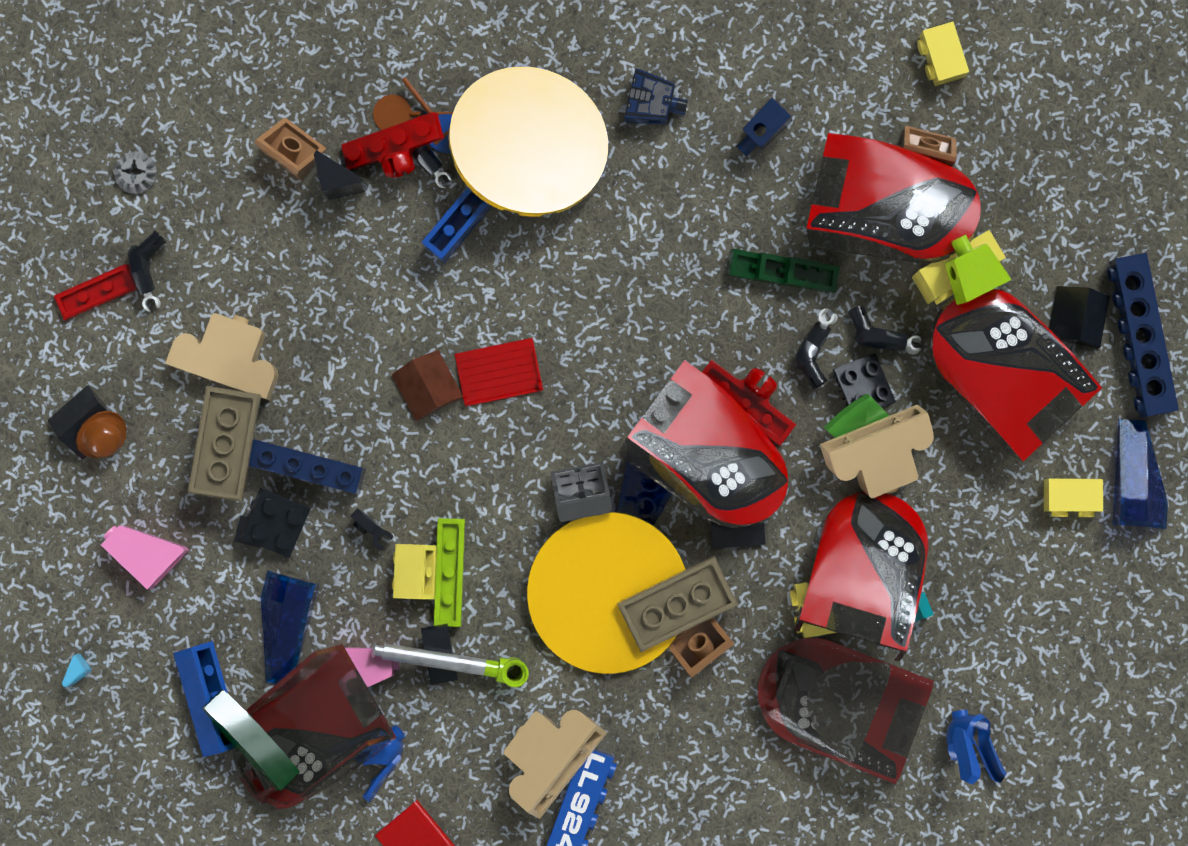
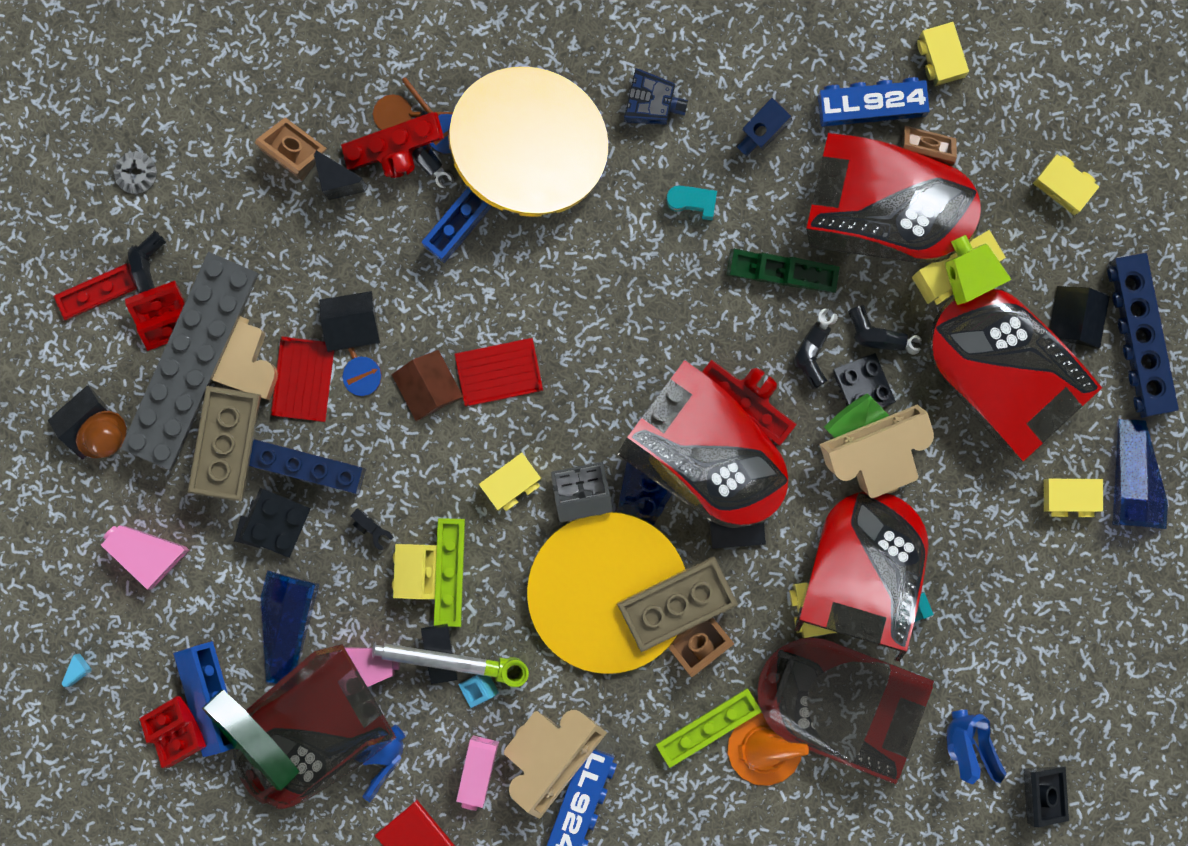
none -> dark grey plate [120,252,259,471]
none -> red slope [125,281,185,351]
none -> red slope [139,696,206,768]
none -> red piece [271,336,334,422]
none -> black slope [319,291,380,352]
none -> blue piece [342,348,382,396]
none -> bright pink slope [456,735,499,811]
none -> medium azure slope [458,675,499,708]
none -> light yellow brick [479,453,542,511]
none -> lime plate [656,688,762,768]
none -> teal leg [666,185,717,220]
none -> orange piece [727,713,809,786]
none -> blue brick [818,77,930,127]
none -> black slope [1023,766,1069,828]
none -> light yellow brick [1033,154,1099,216]

